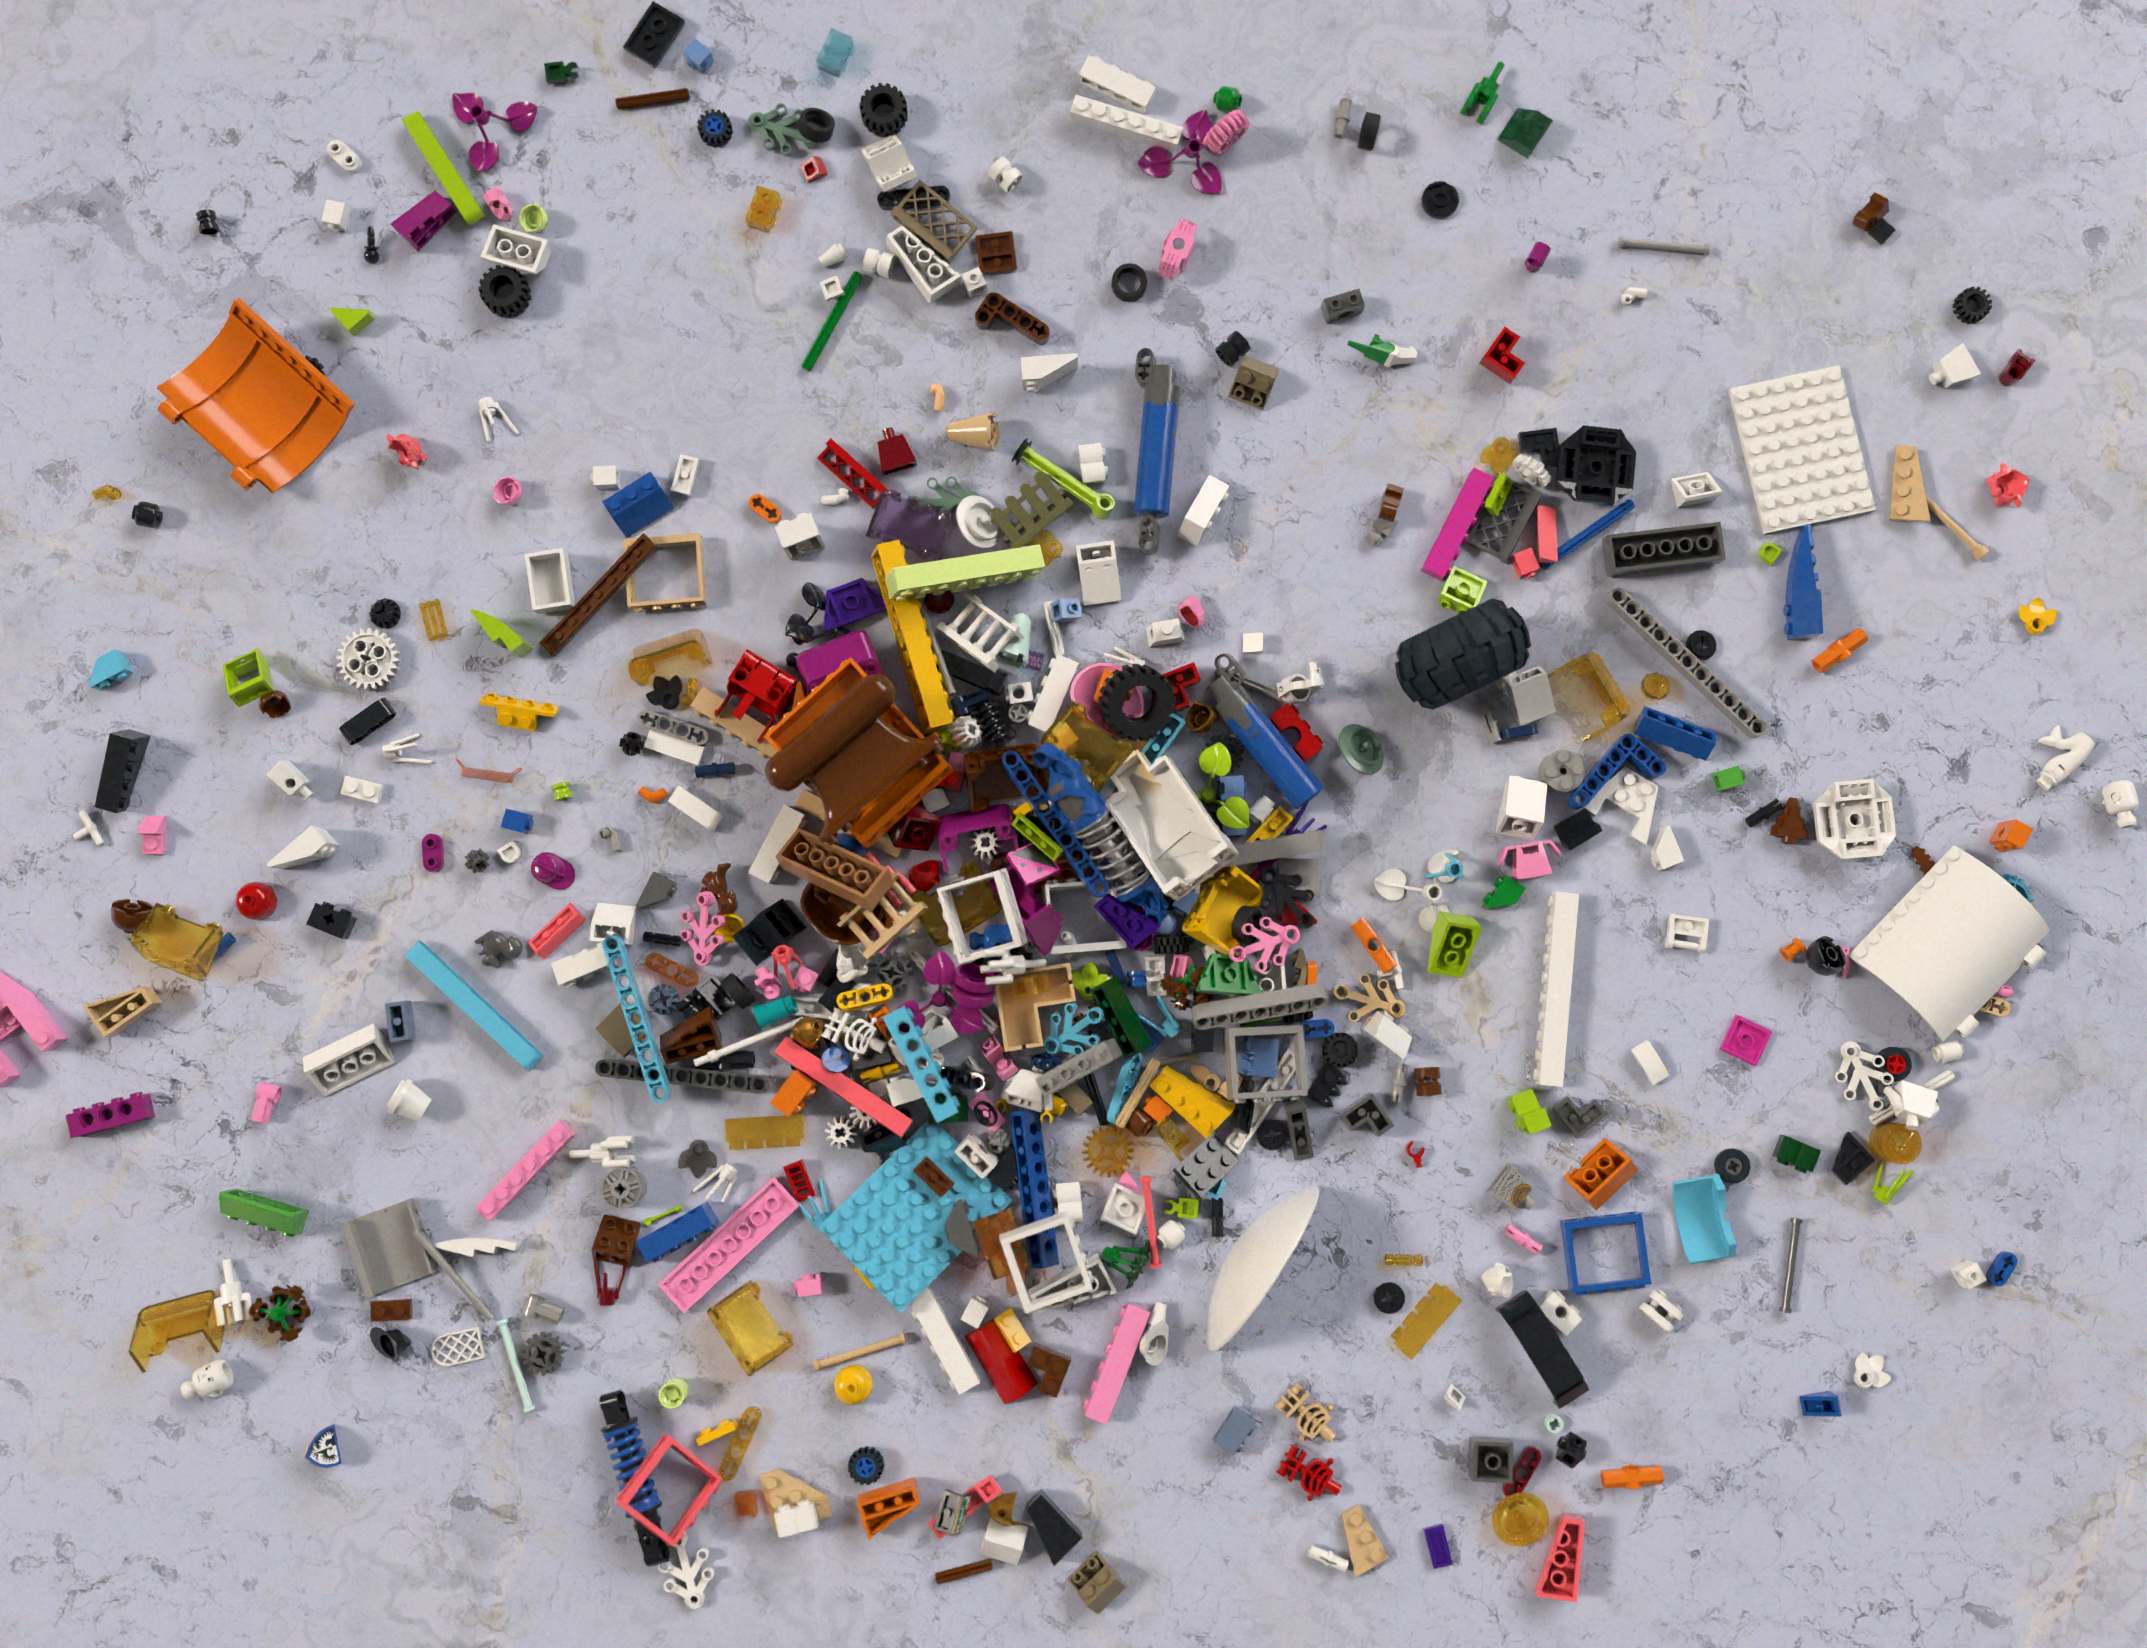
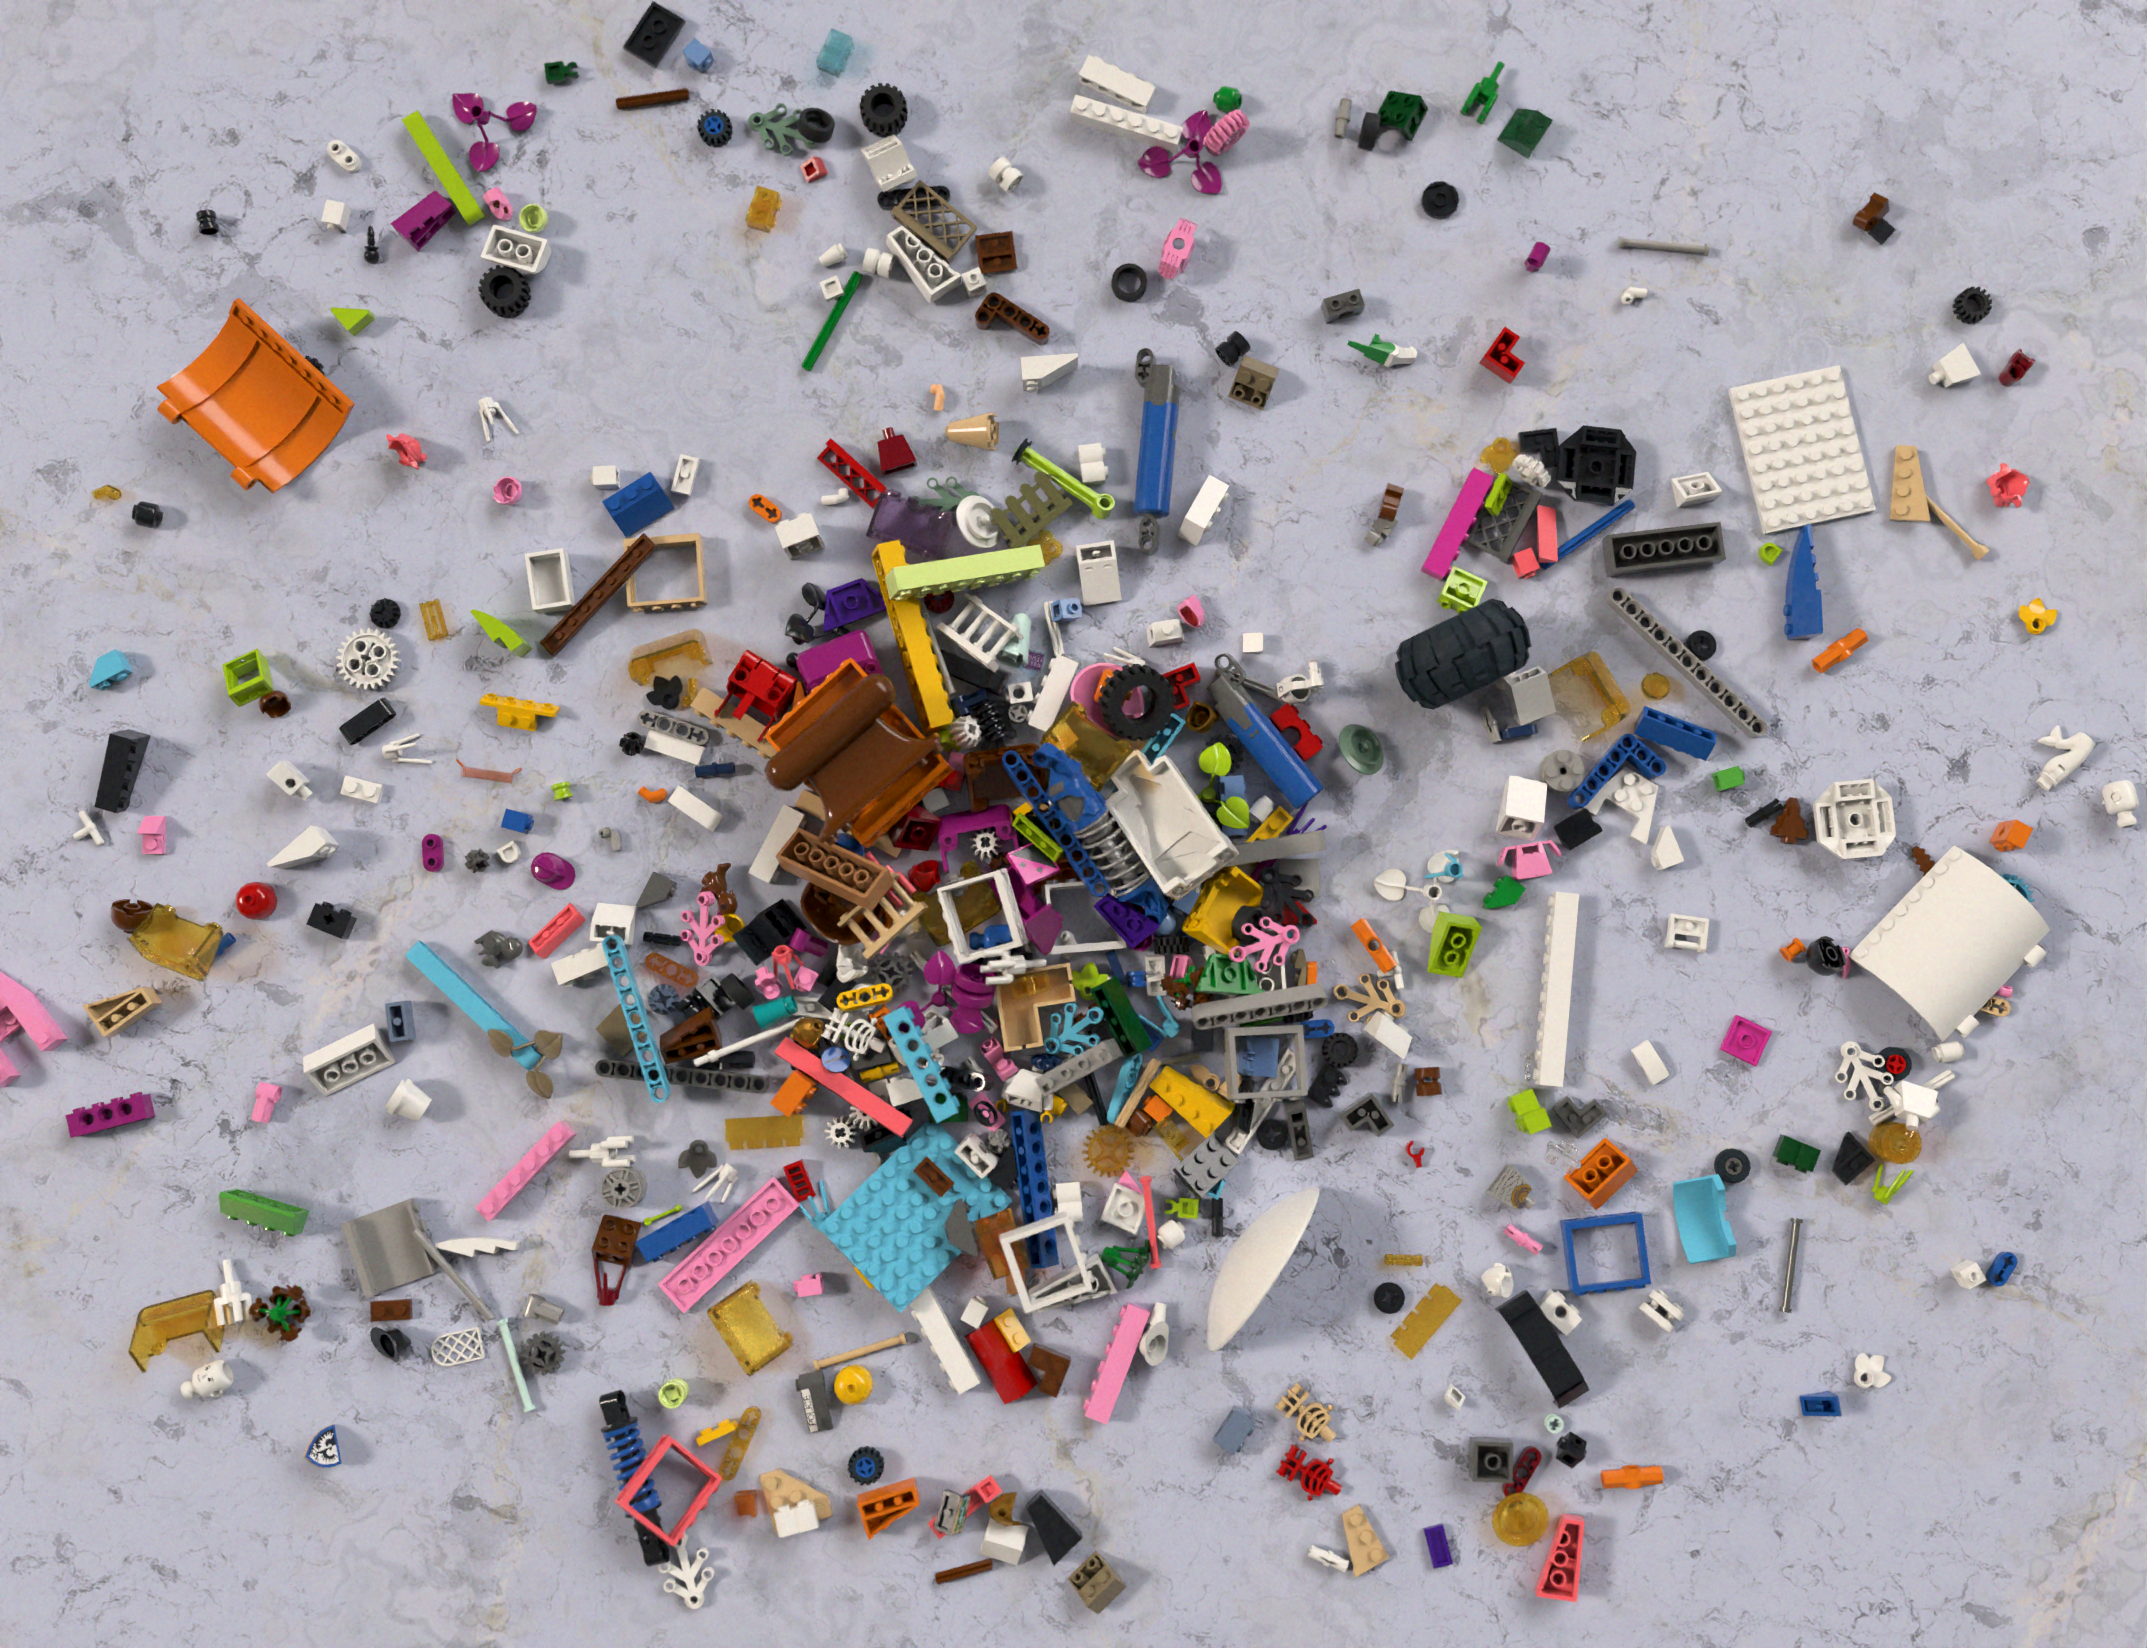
none -> dark tan plant [487,1029,562,1099]
none -> magenta piece [789,927,828,958]
none -> dark grey door [795,1371,833,1433]
none -> dark green bracket [1377,90,1428,141]

